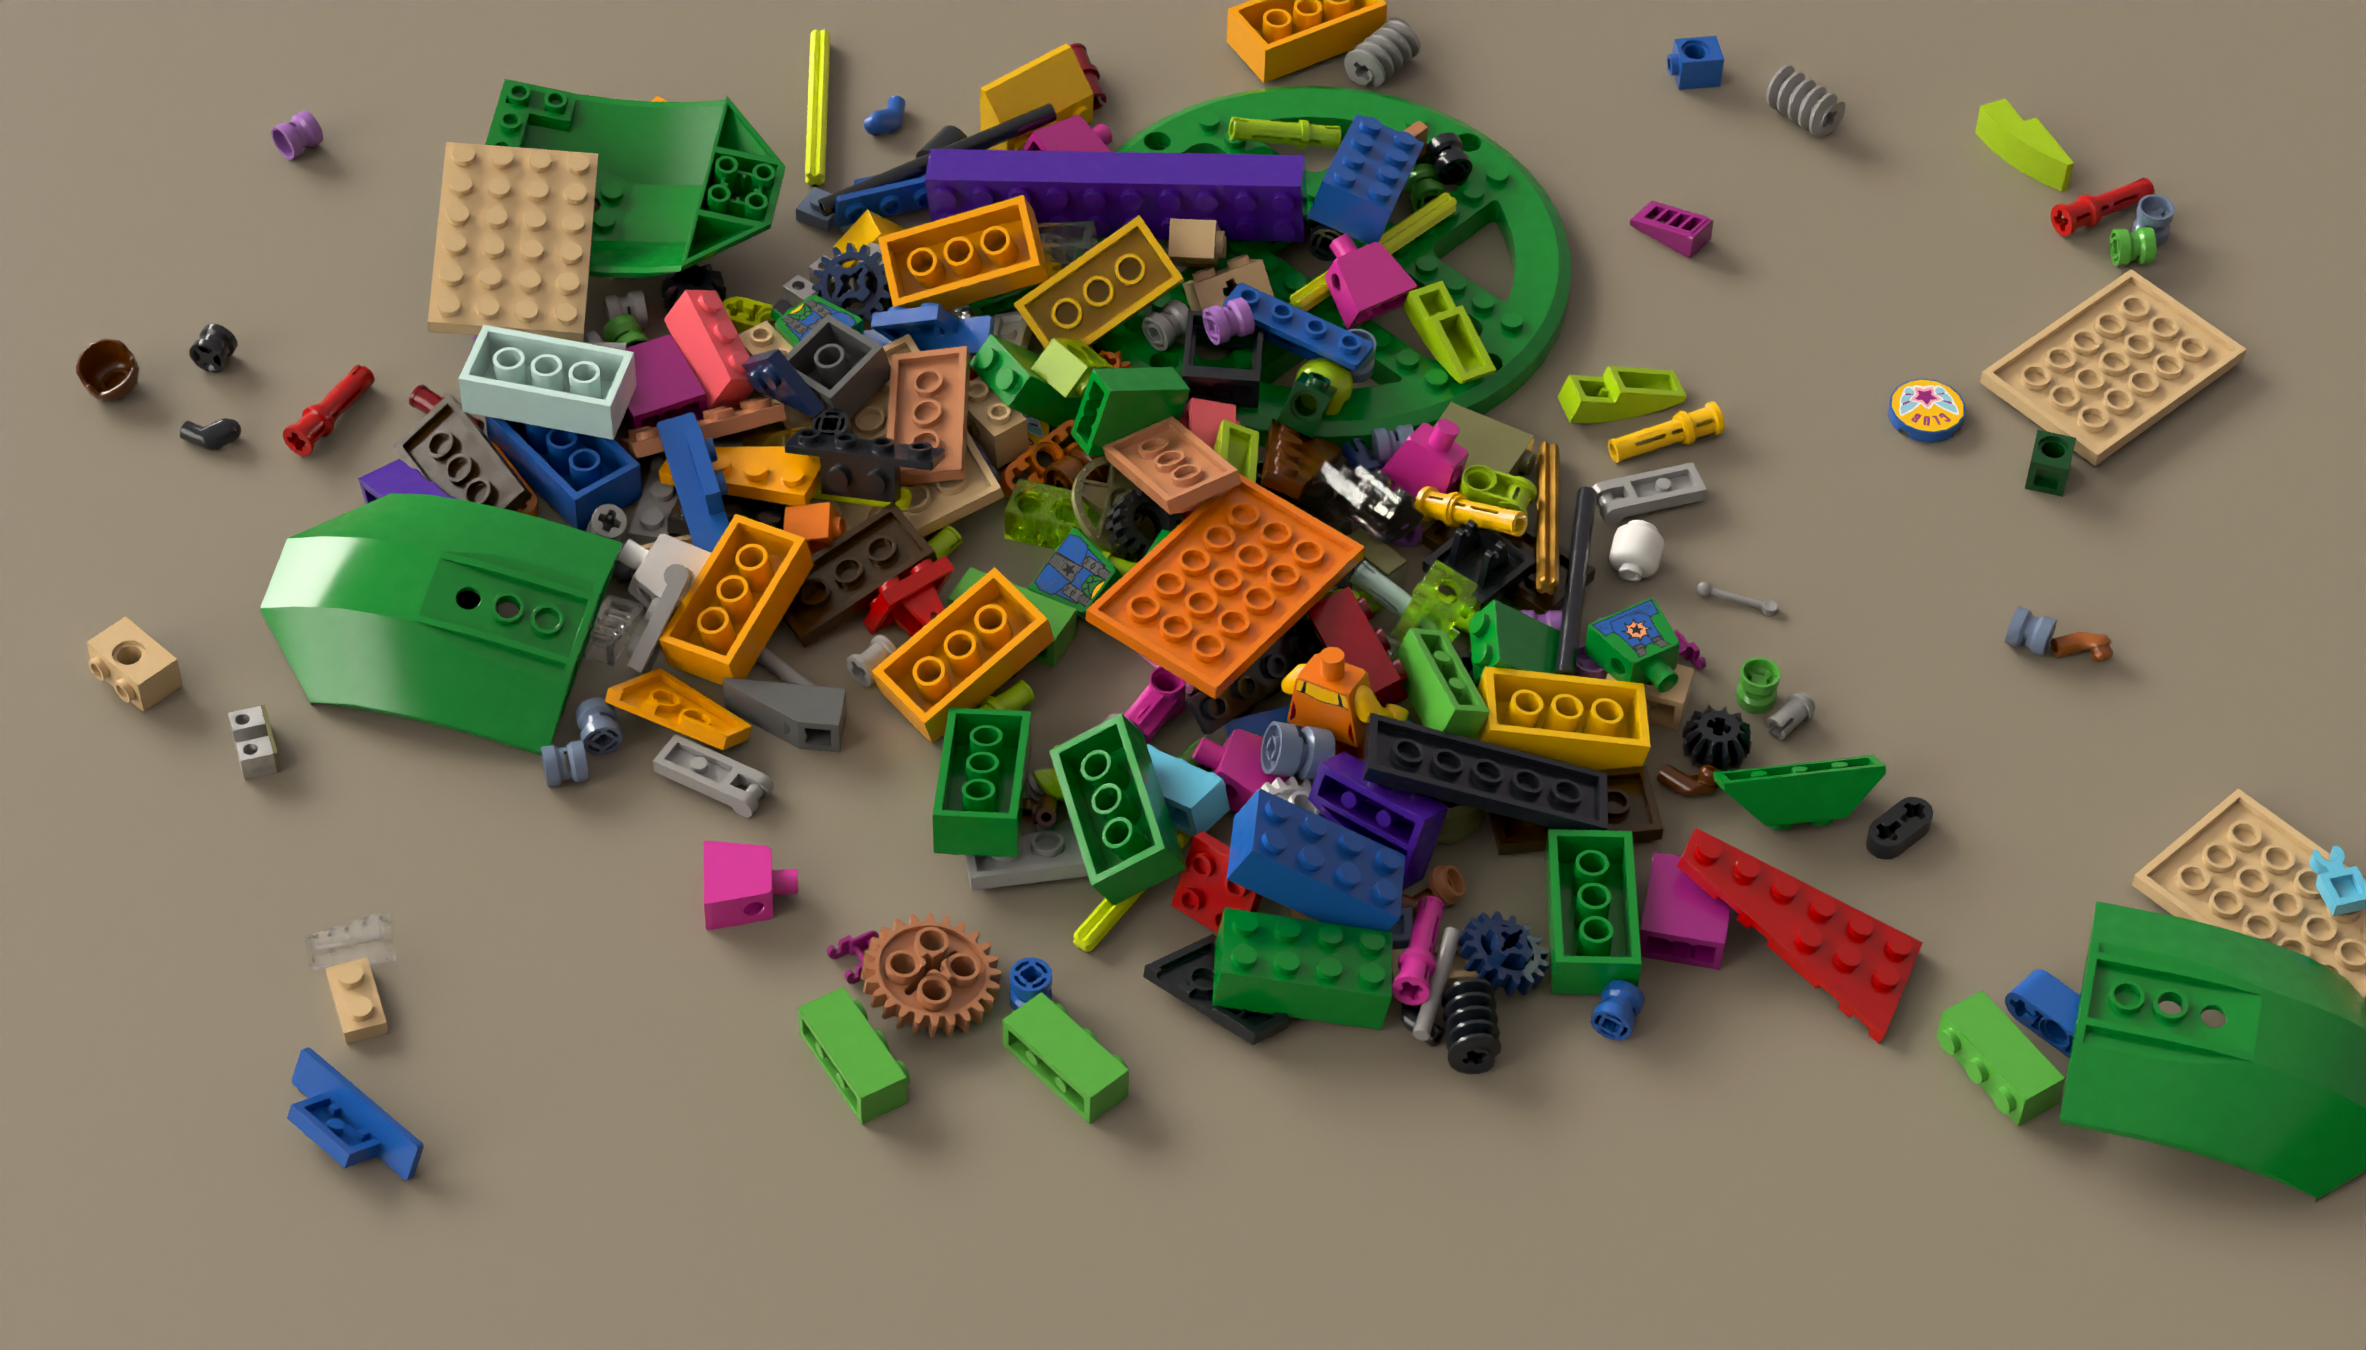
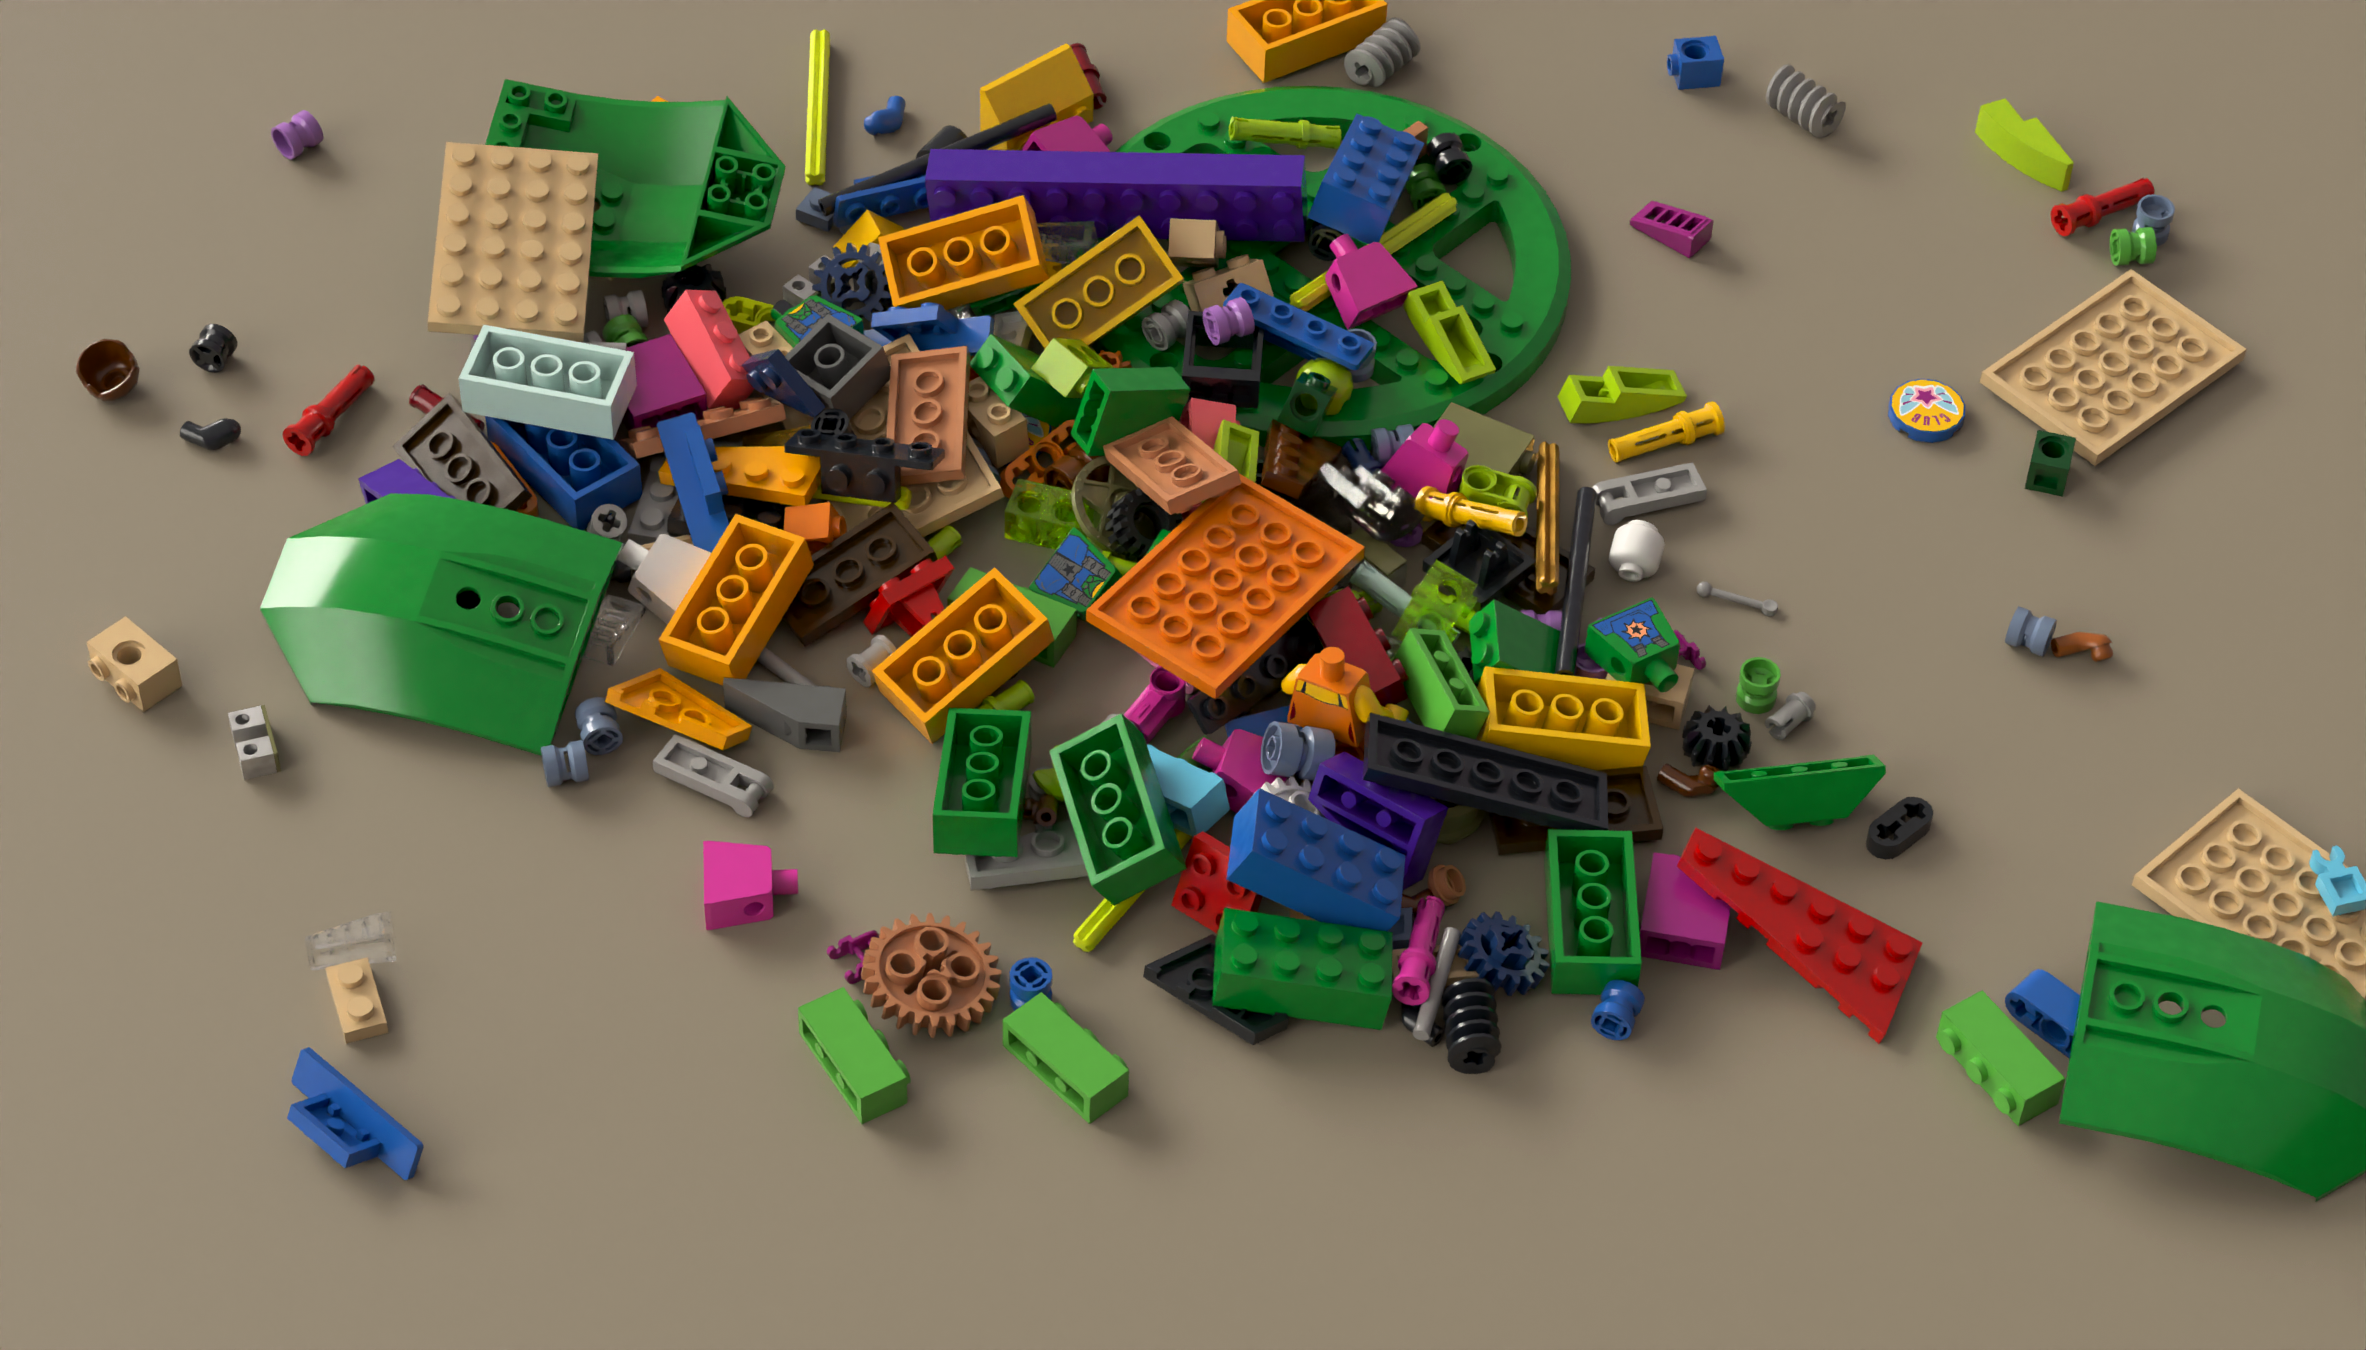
light grey plate [626,564,695,674] -> none

